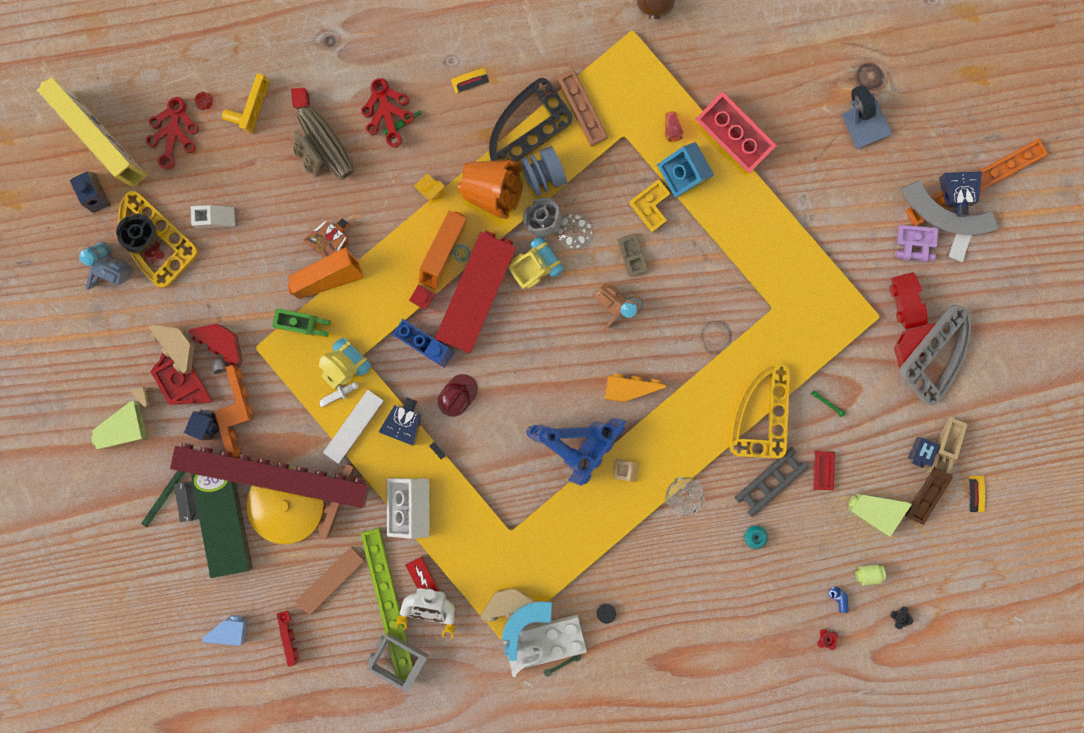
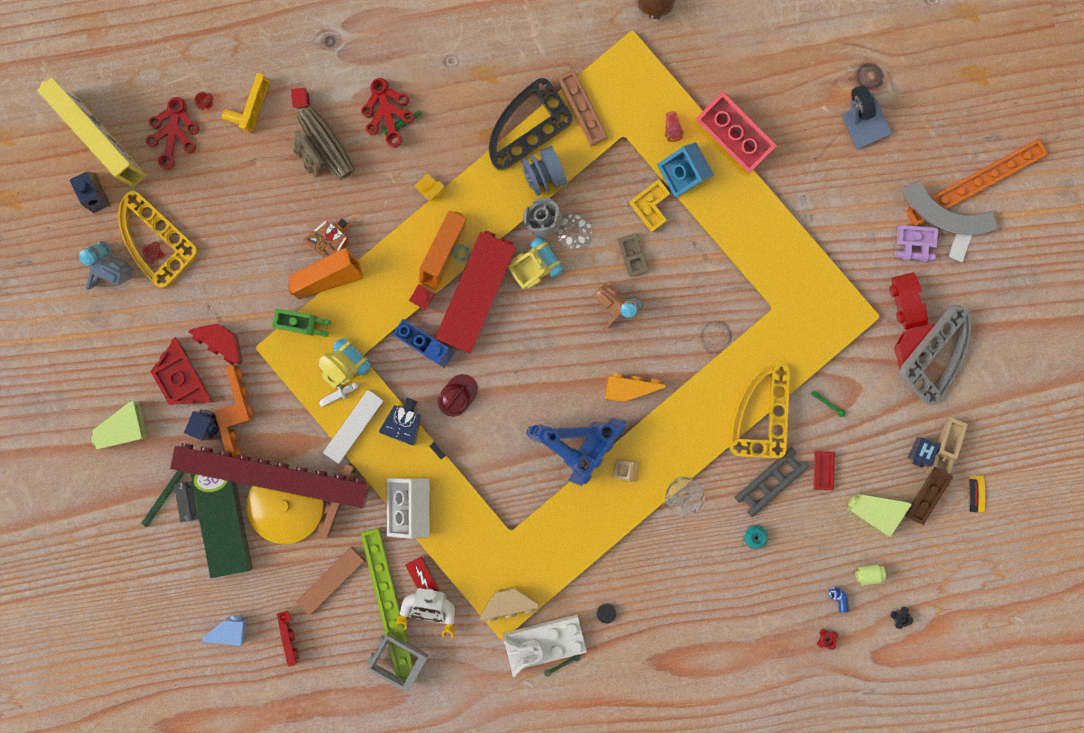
black cylinder [116,214,157,254] -> none
tan slope [130,387,154,407] -> none
tan slope [148,325,195,374] -> none
white slope [191,205,236,229] -> none
light grey hinge [212,358,227,374] -> none
sticker [451,68,489,93] -> none
orange cone [457,160,523,219] -> none
medium azure arch [502,601,552,661] -> none
dark blue torso [939,171,982,217] -> none

